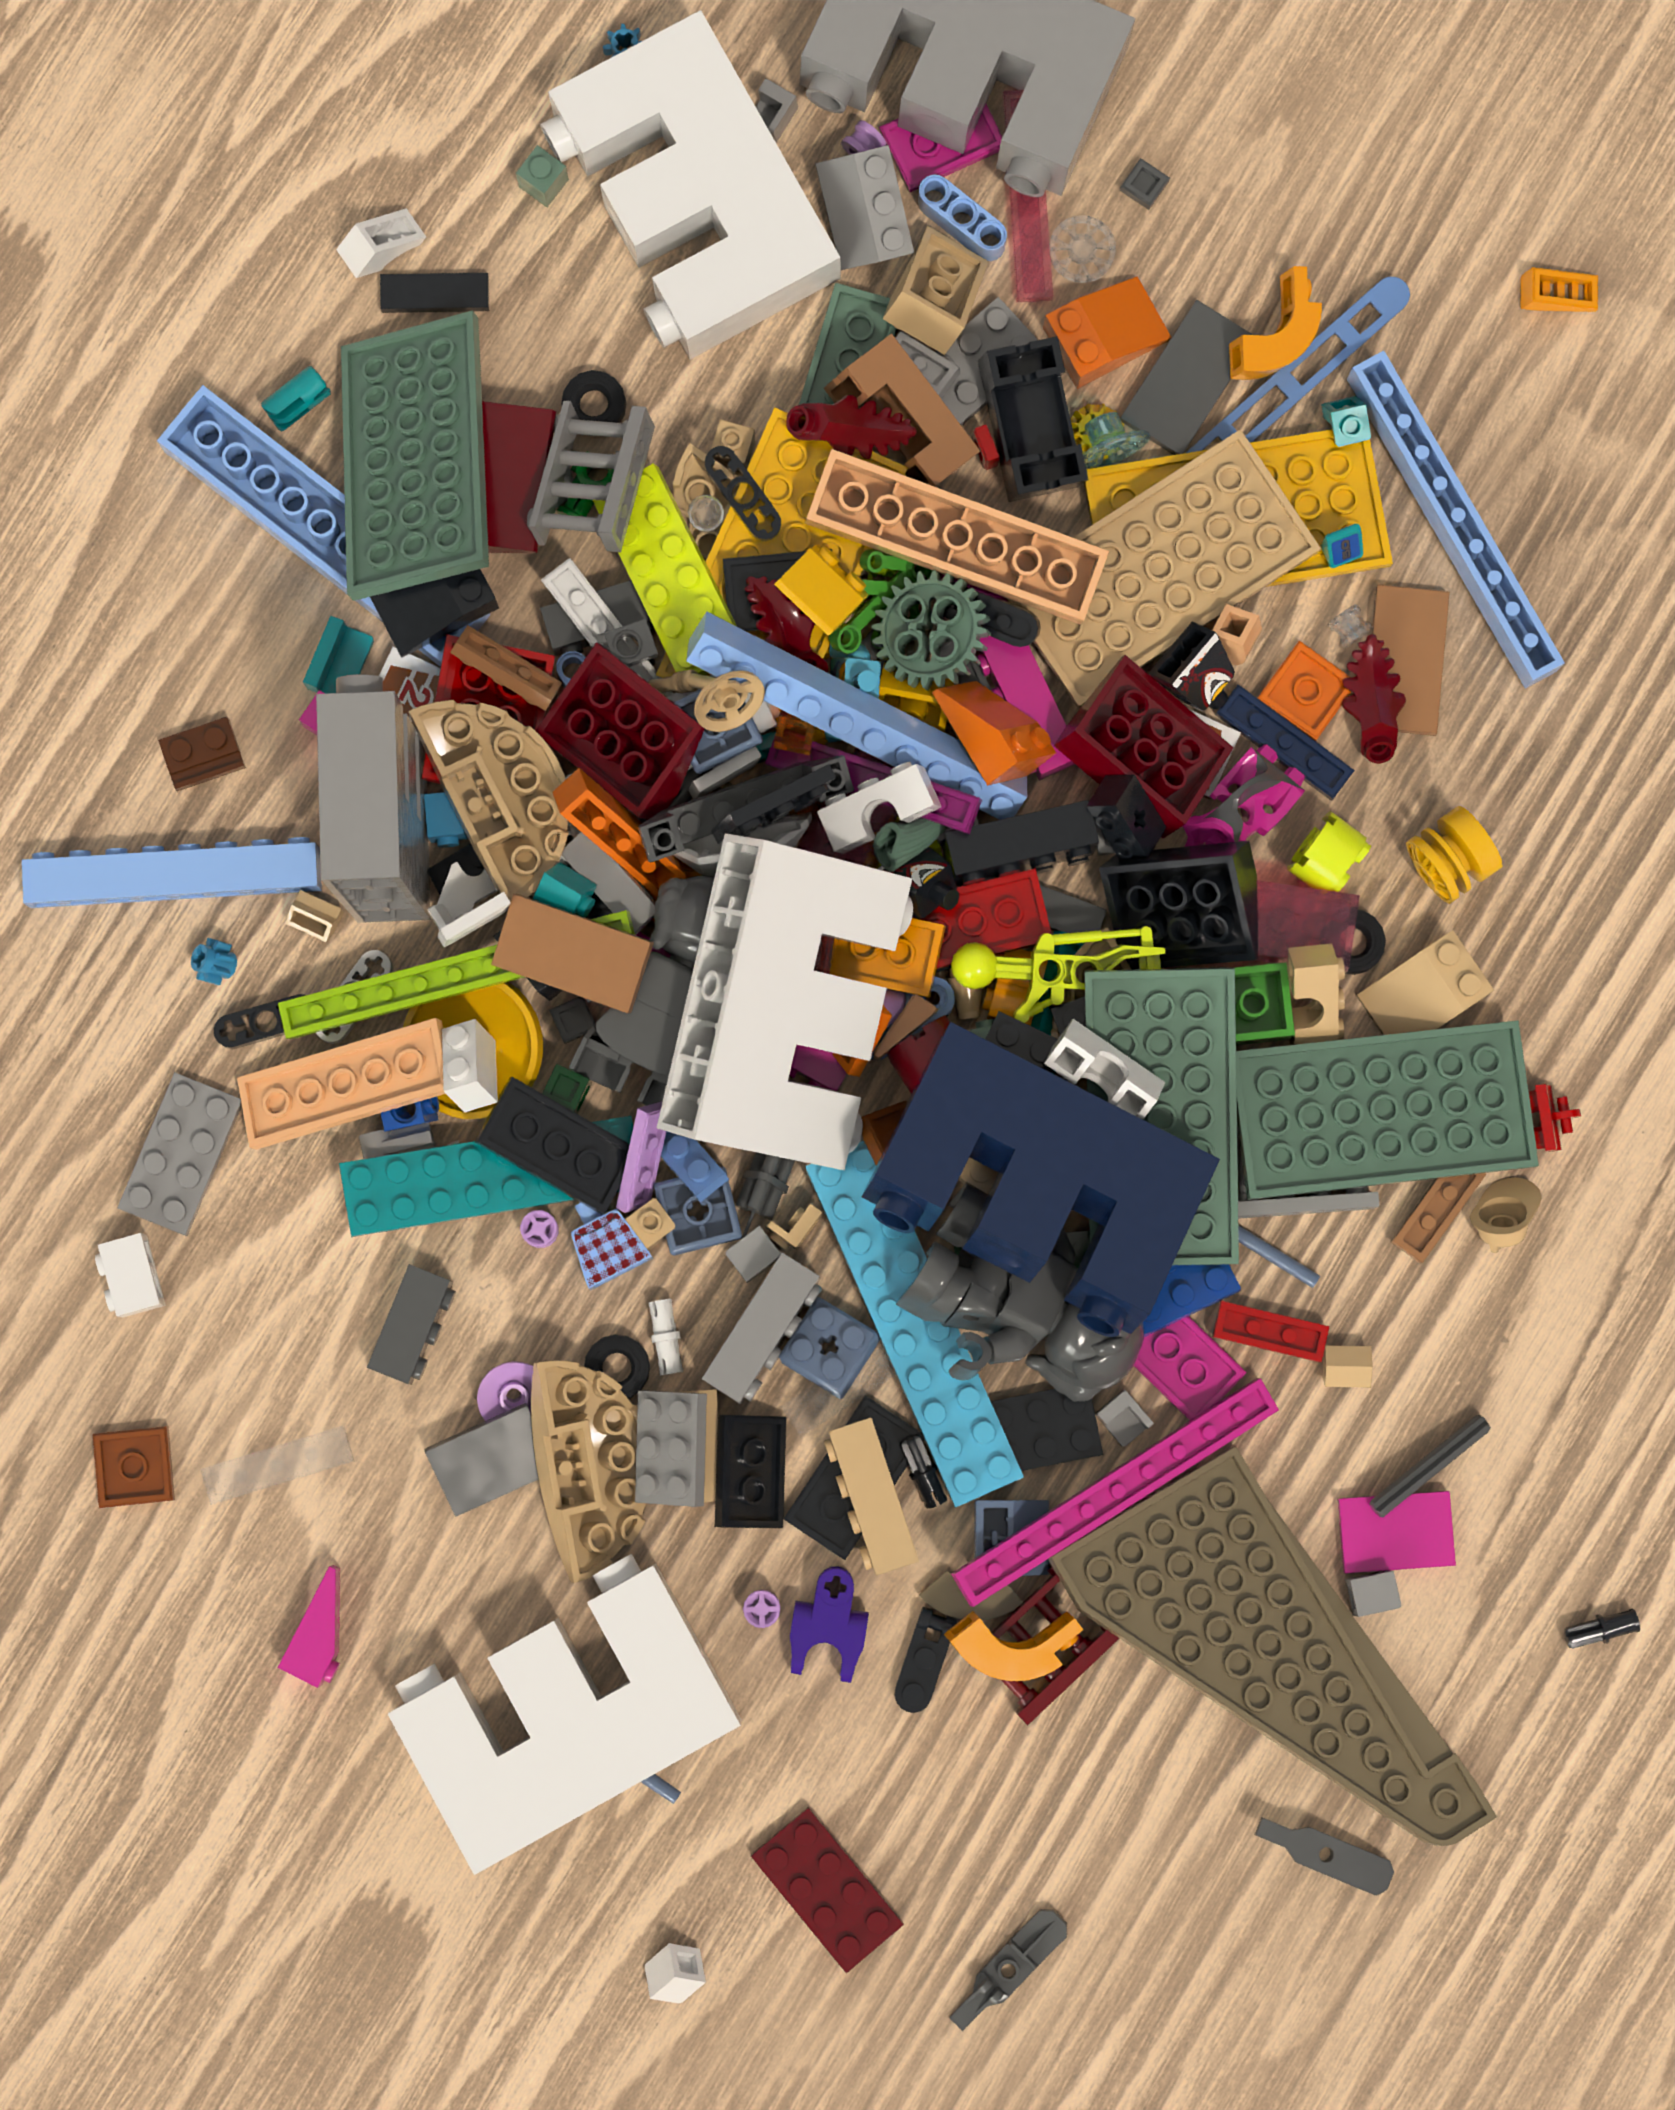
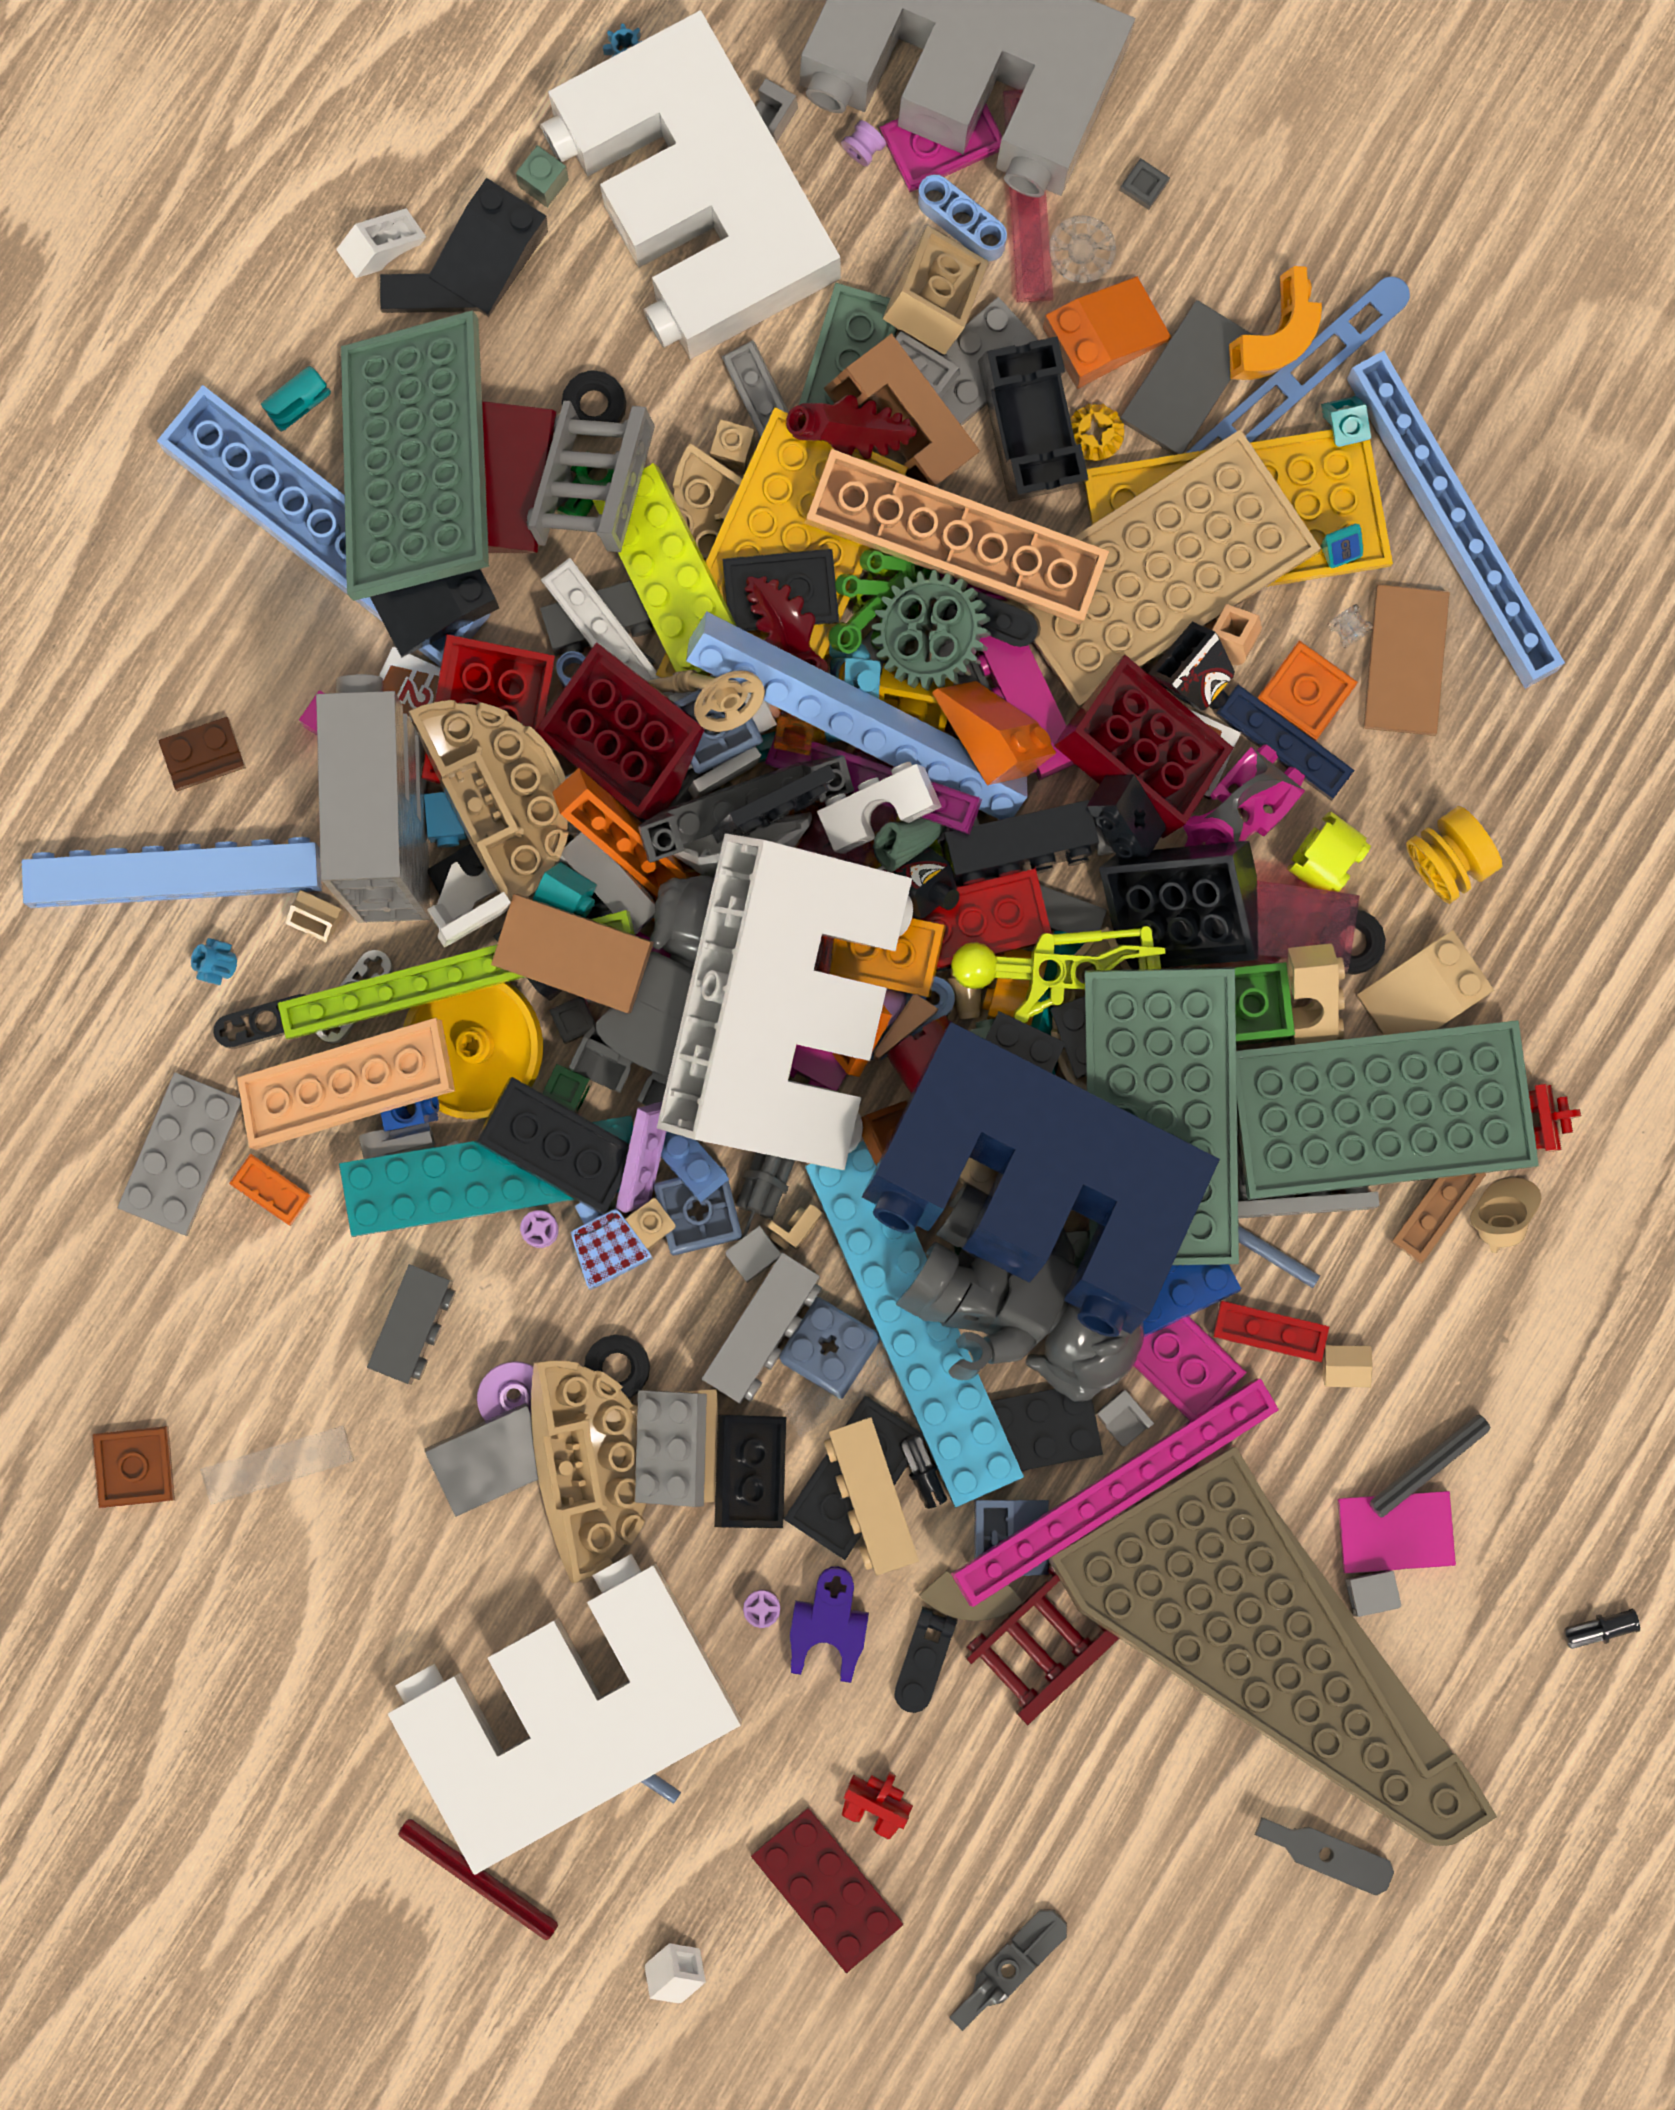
white brick [95,1233,166,1317] -> none
dark pink slope [277,1565,340,1688] -> none
teal panel [303,615,374,694] -> none
white brick [442,1019,498,1112] -> none
medium nougat plate [450,625,562,711] -> none
dark grey brick [601,619,658,667] -> none
white pin [648,1299,683,1376] -> none
clear wheel [688,495,725,533] -> none
black beam [705,446,781,541] -> none
yellow slope [774,544,869,636] -> none
light grey slope [815,145,914,270] -> none
light orange arch [944,1611,1083,1681] -> none
red tile [972,424,1000,470] -> none
white arch [1044,1019,1165,1120] -> none
clear light blue wheel [1083,412,1151,469] -> none
dark red plant [1342,634,1406,764] -> none
light orange slope [1520,267,1598,312] -> none
none -> orange plate [229,1154,312,1226]
none -> dark red axle [398,1819,558,1940]
none -> black slope [428,178,548,317]
none -> light grey tile [722,340,789,438]
none -> red hips [842,1772,913,1839]

